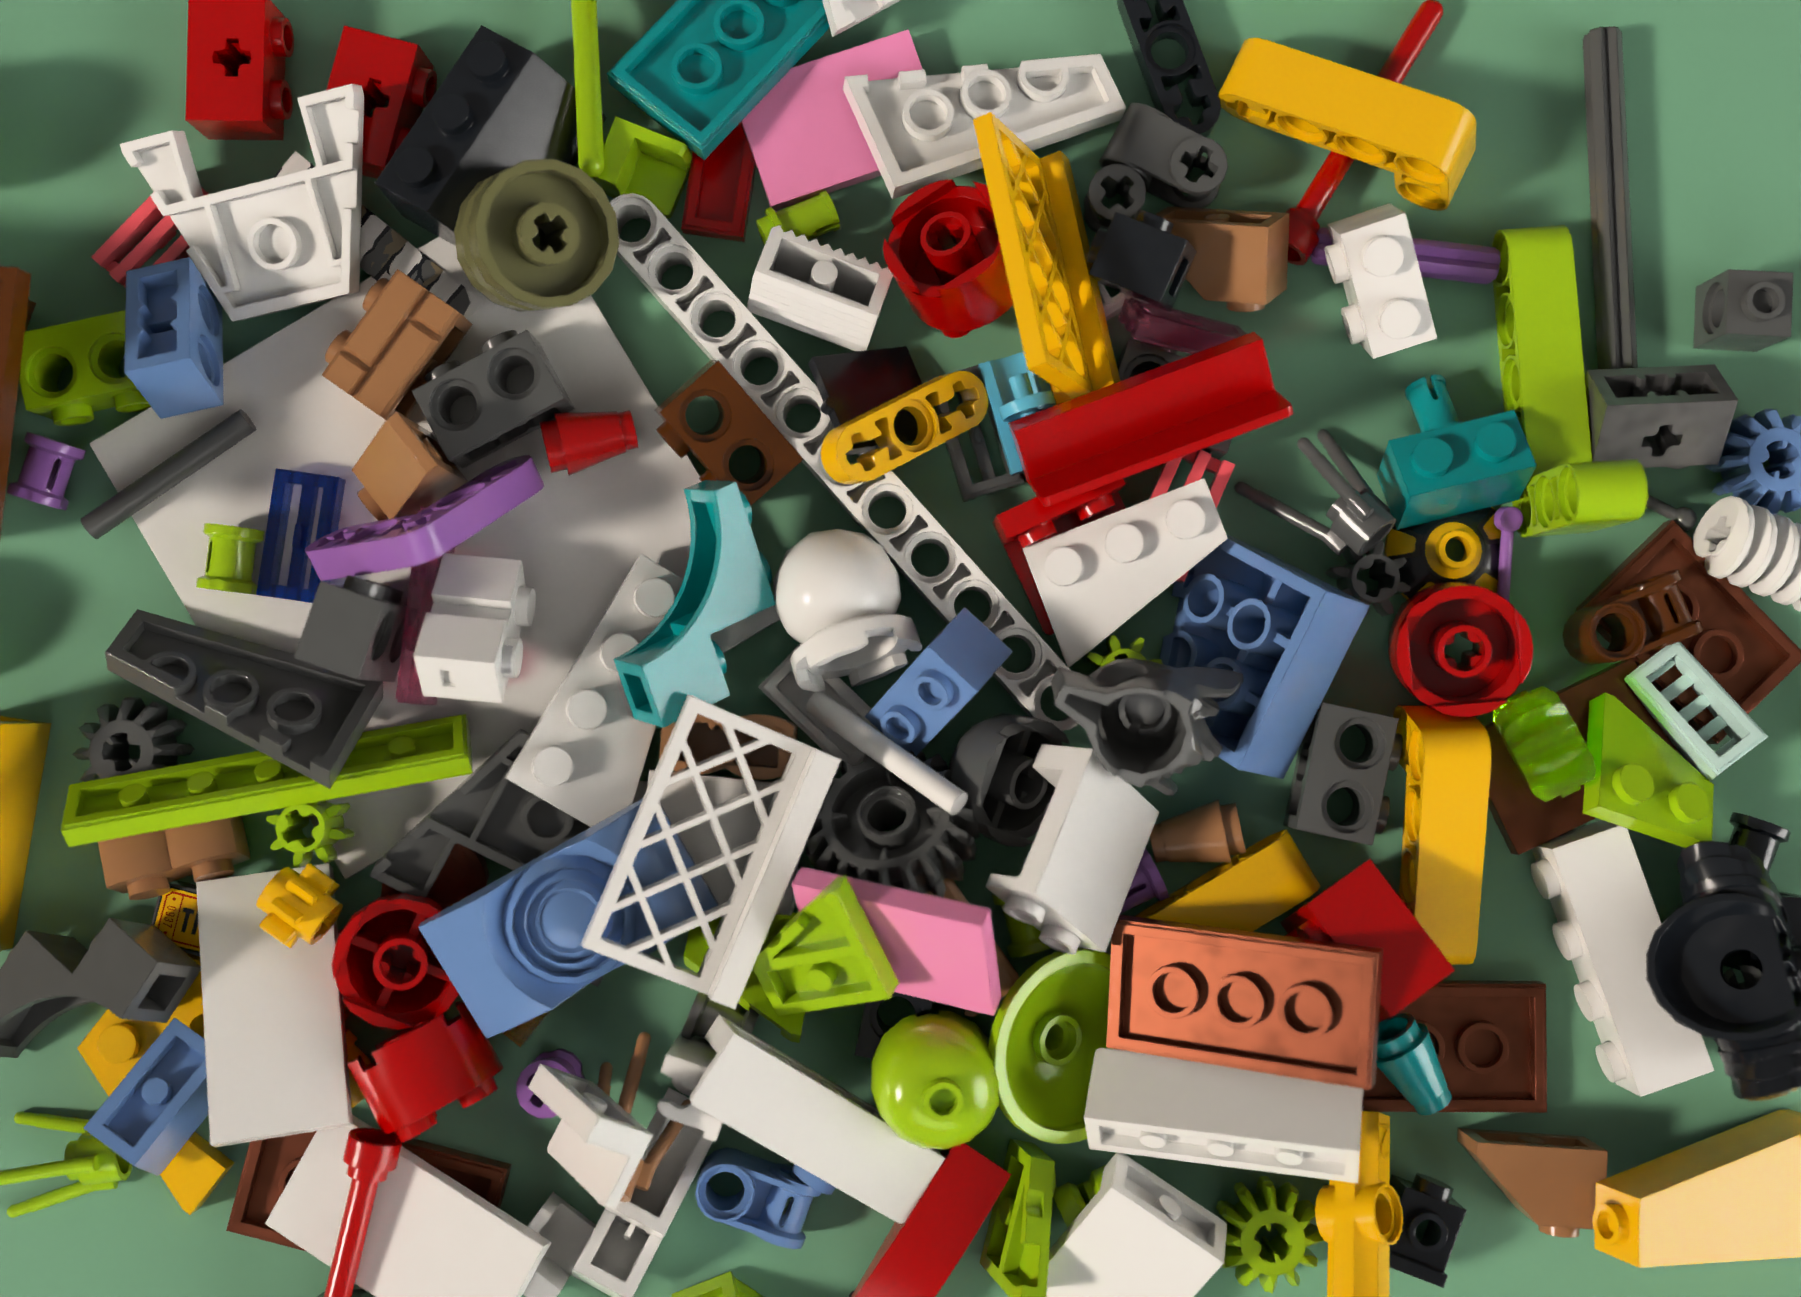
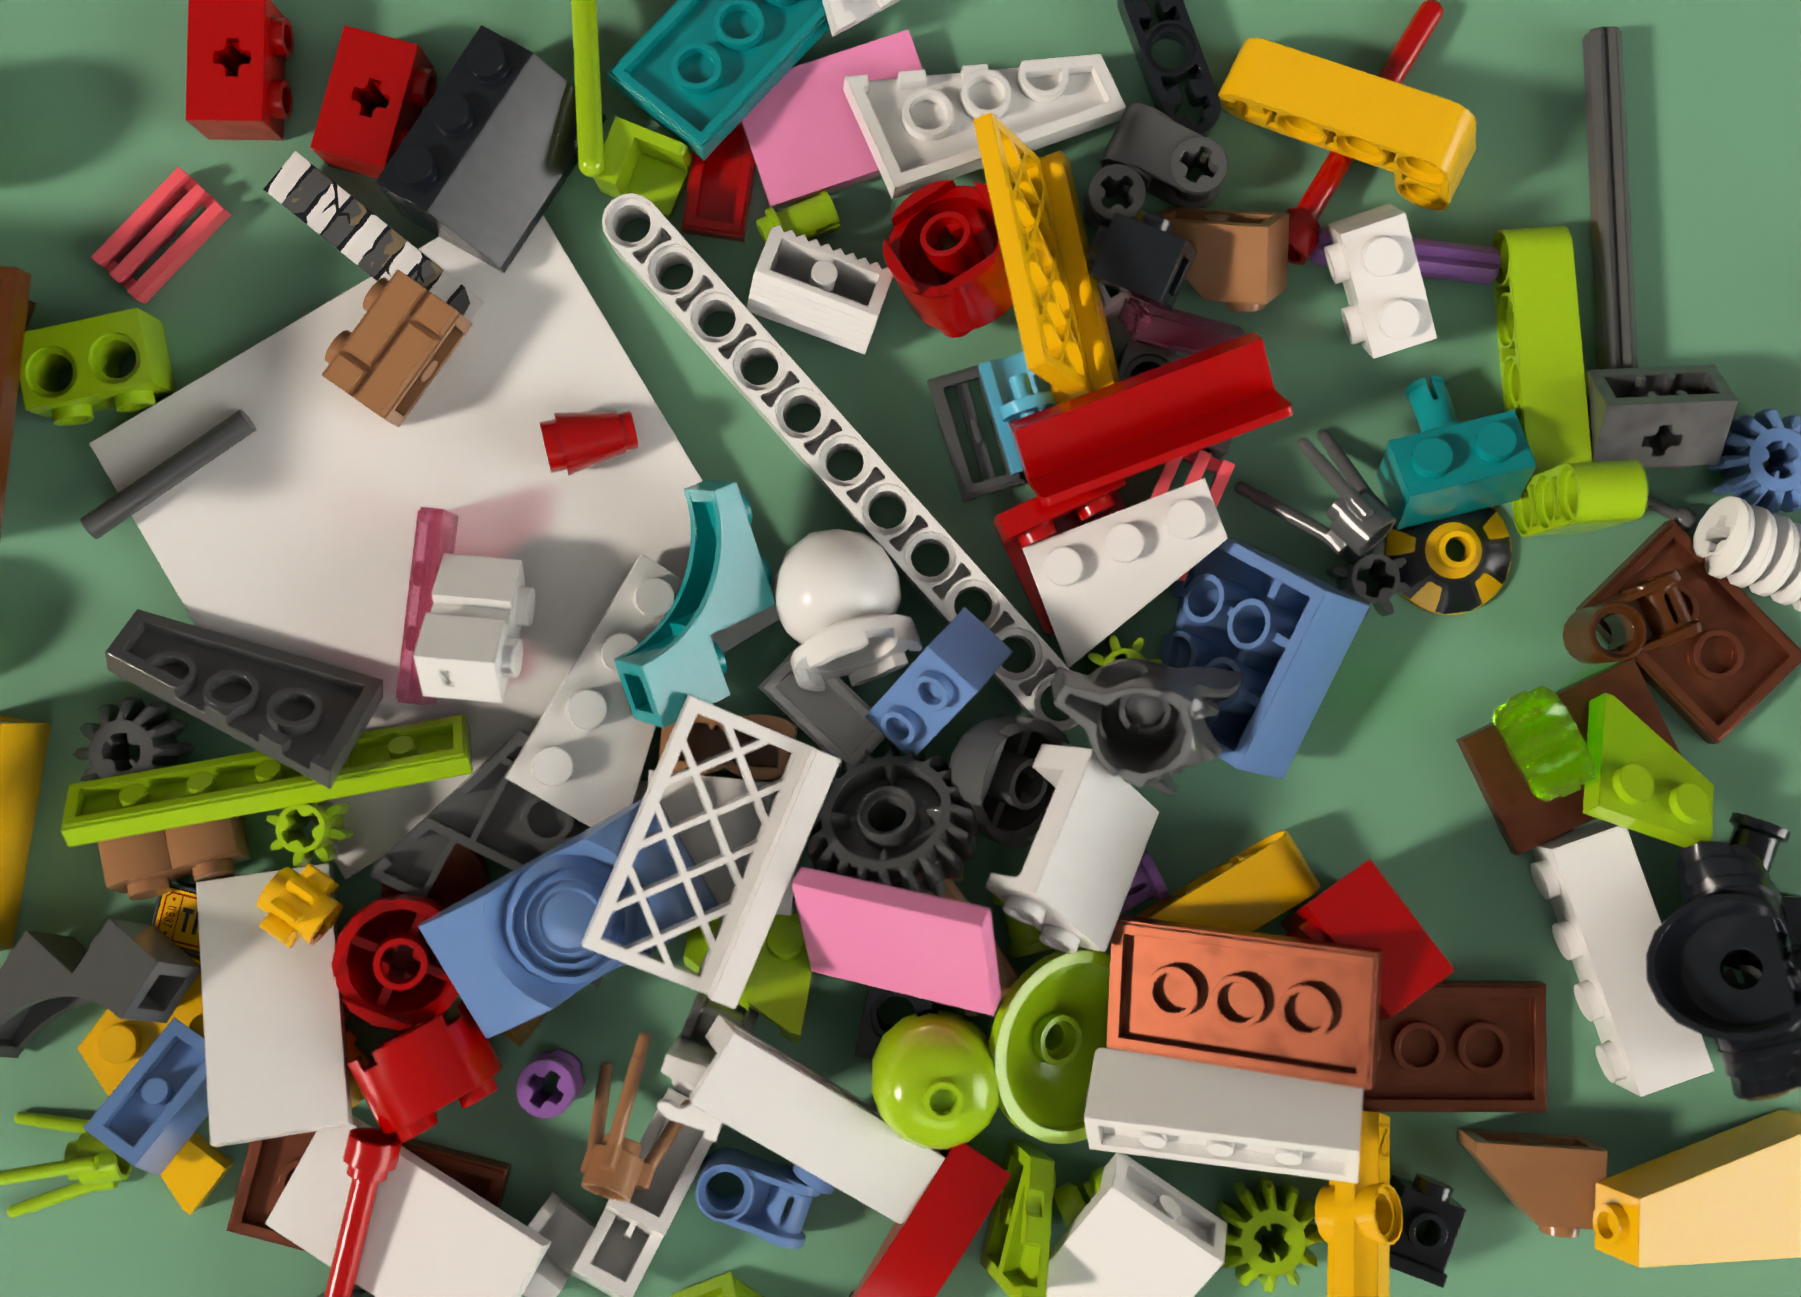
medium lavender bush [6,432,86,510] -> none
white wing [120,84,364,322] -> none
medium blue brick [125,257,224,419] -> none
lime bush [196,523,265,595] -> none
clear blue tile [256,468,346,603] -> none
dark grey brick [294,575,419,682] -> none
medium lavender beam [305,455,544,581] -> none
medium nougat slope [352,412,468,521] -> none
dark grey brick [411,330,575,468] -> none
olive wheel [454,159,619,312] -> none
white panel [528,1064,653,1209] -> none
reddish brown brick [655,360,804,506] -> none
lime wing [752,876,899,1016] -> none
white bar [806,691,968,816] -> none
black piece [808,346,922,456] -> none
yellow beam [821,371,988,484] -> none
medium nougat cone [1150,799,1246,863] -> none
dark grey brick [1283,702,1403,846] -> none
teal cone [1376,1013,1452,1115] -> none
red brick [1388,581,1533,717] -> none
yellow beam [1393,705,1491,965] -> none
medium lavender hinge [1494,506,1523,601] -> none
light aqua slope [1624,641,1768,781] -> none
dark grey brick [1693,269,1793,352] -> none

